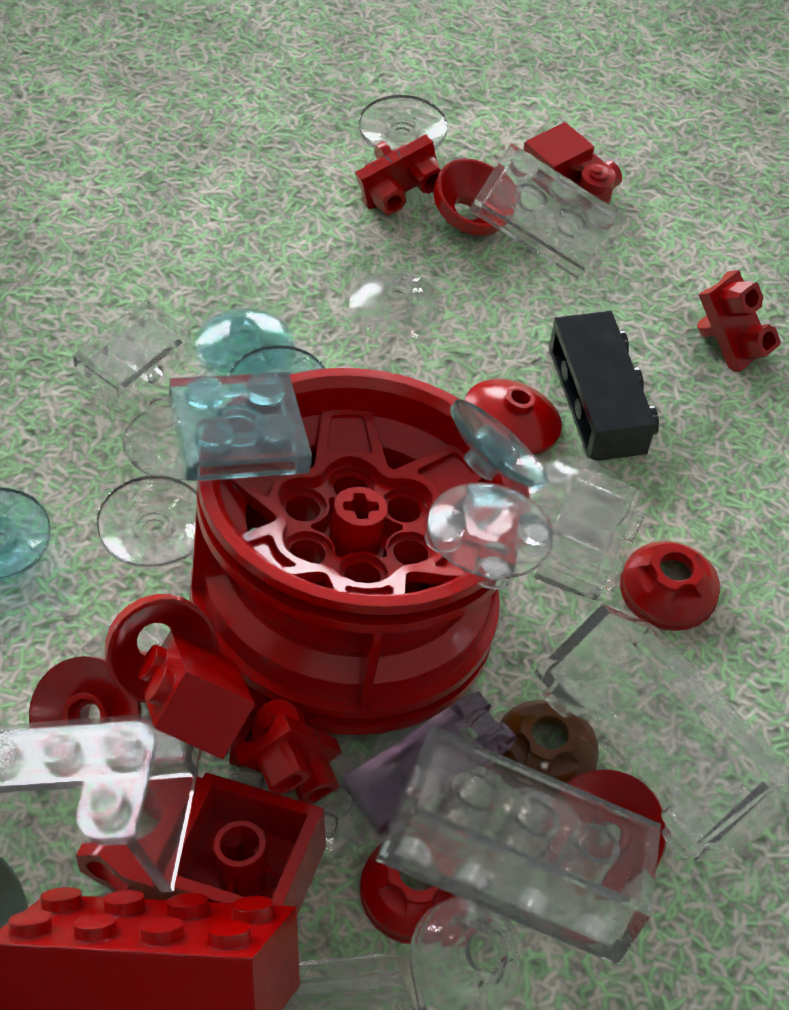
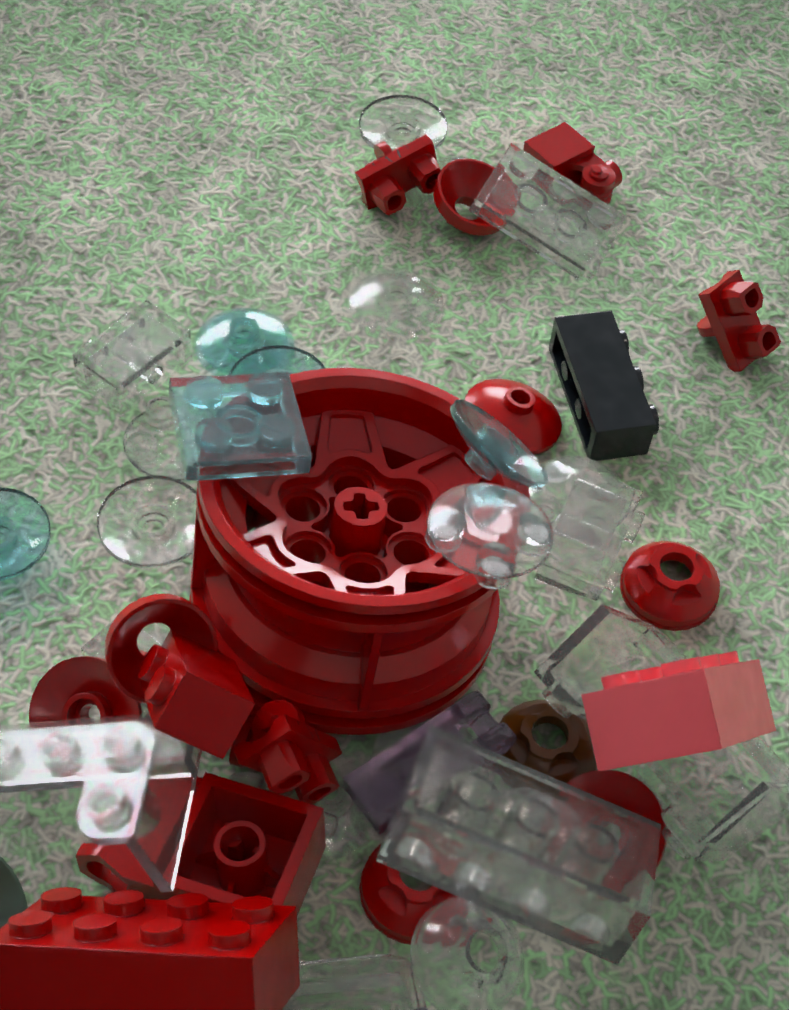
none -> coral brick [581,651,776,772]

